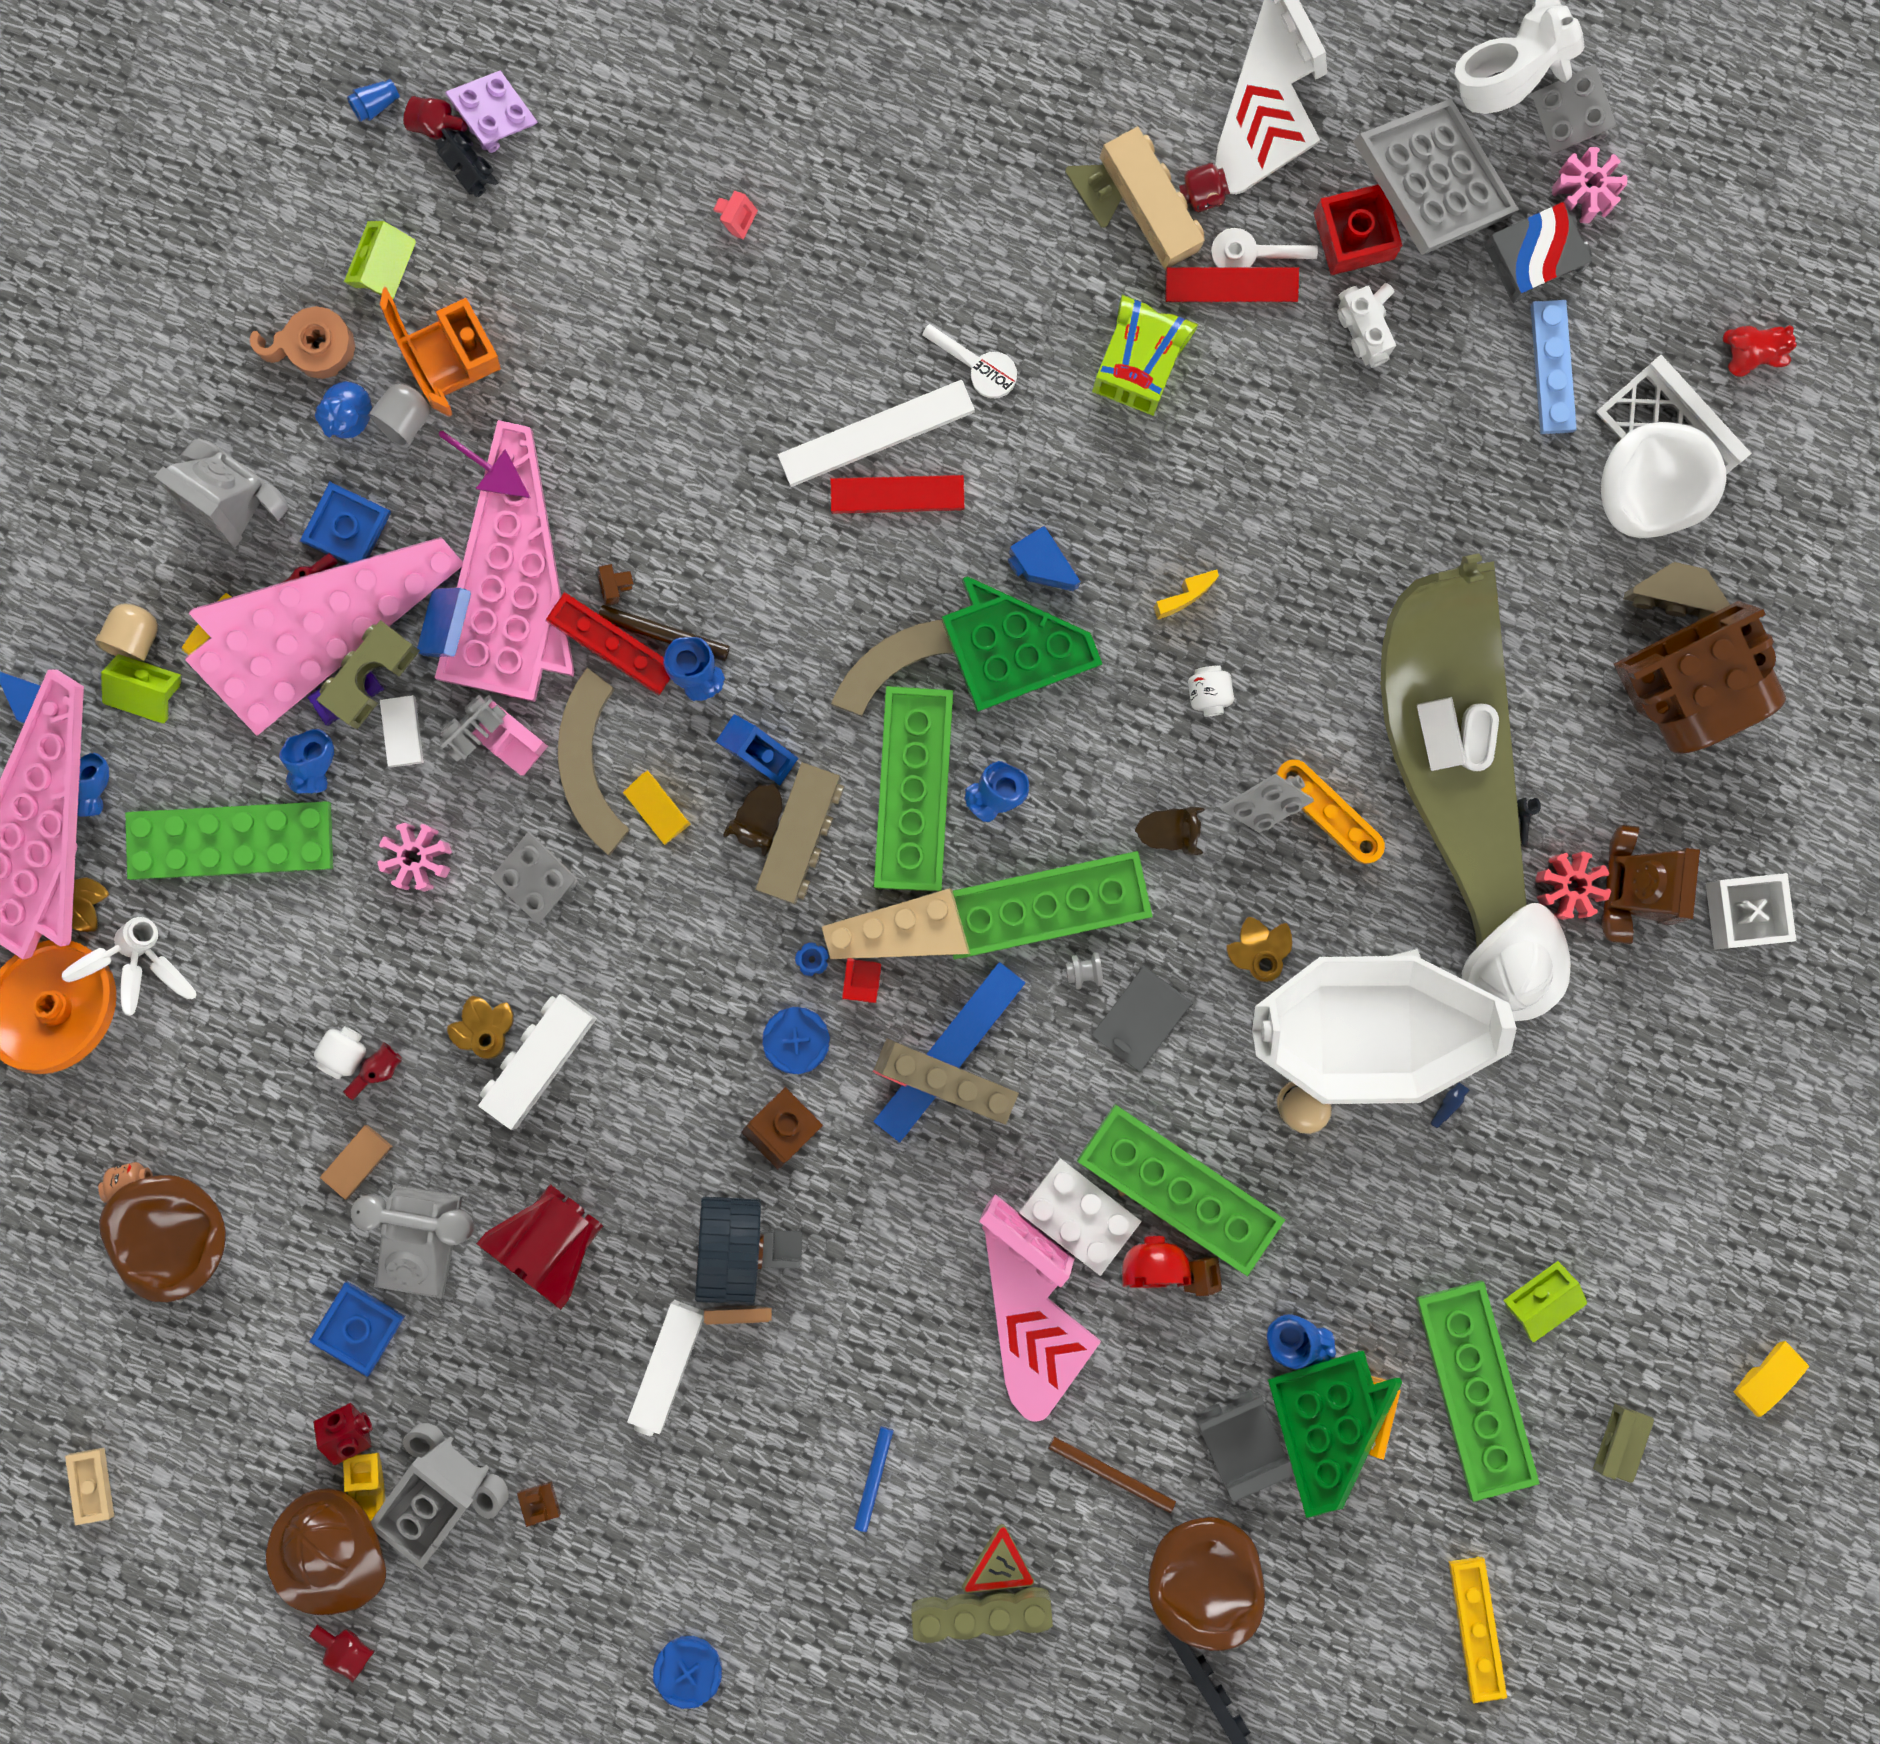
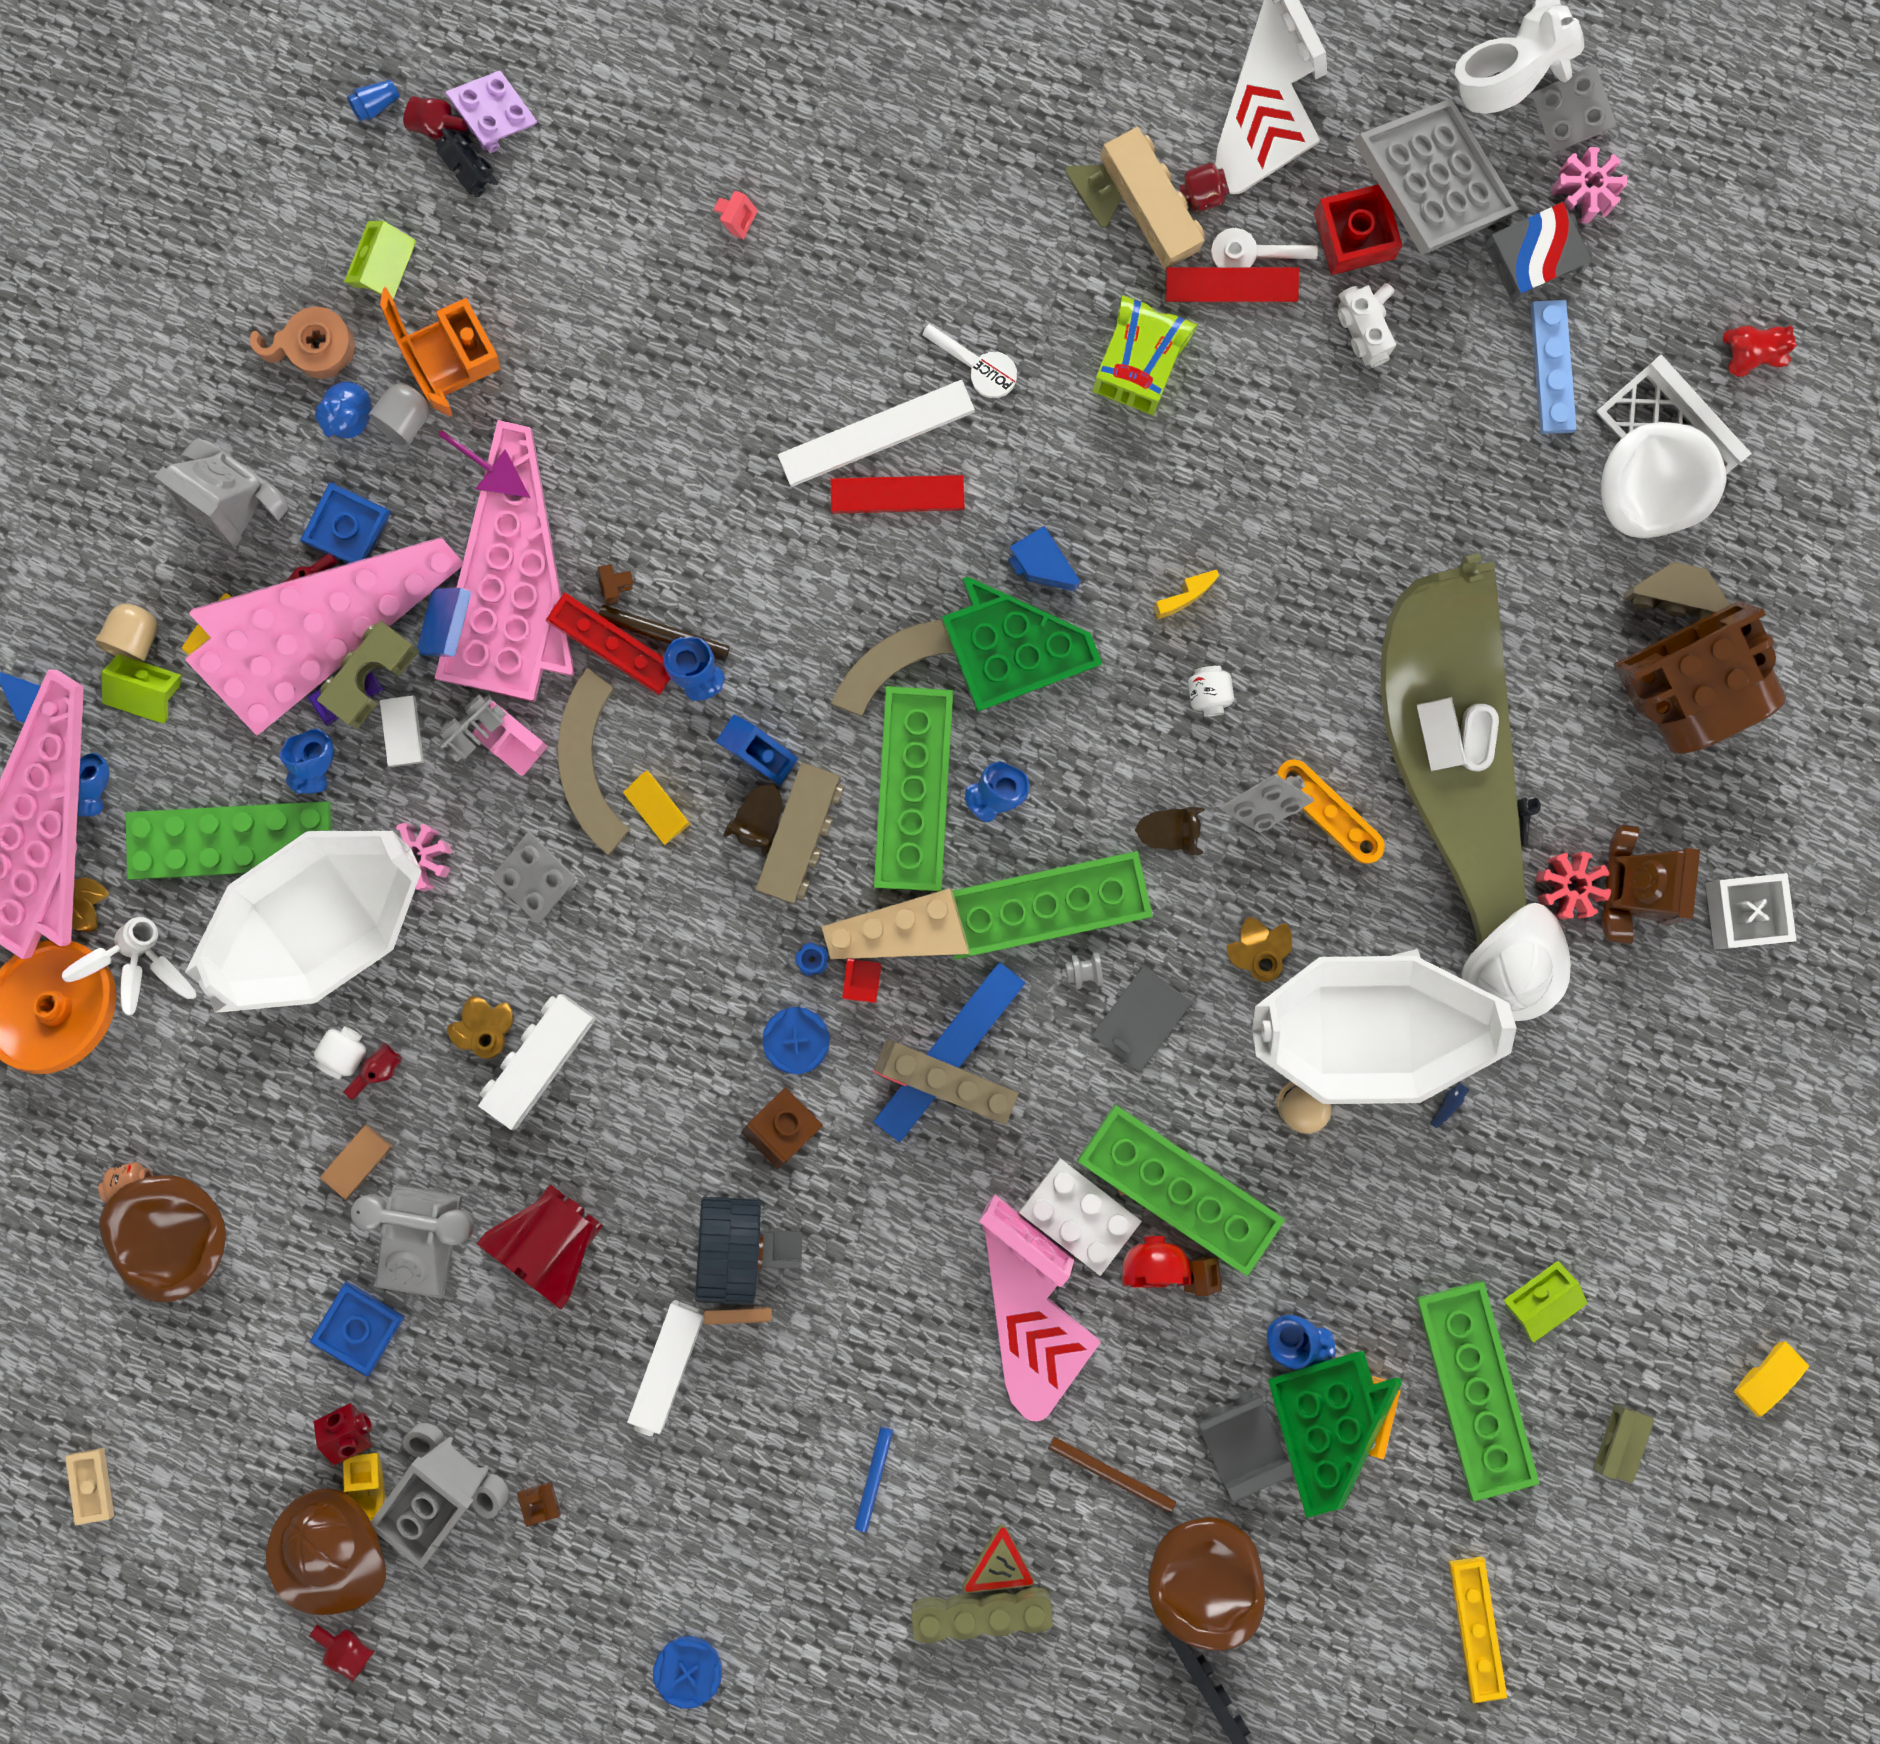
none -> white panel [185,831,422,1013]

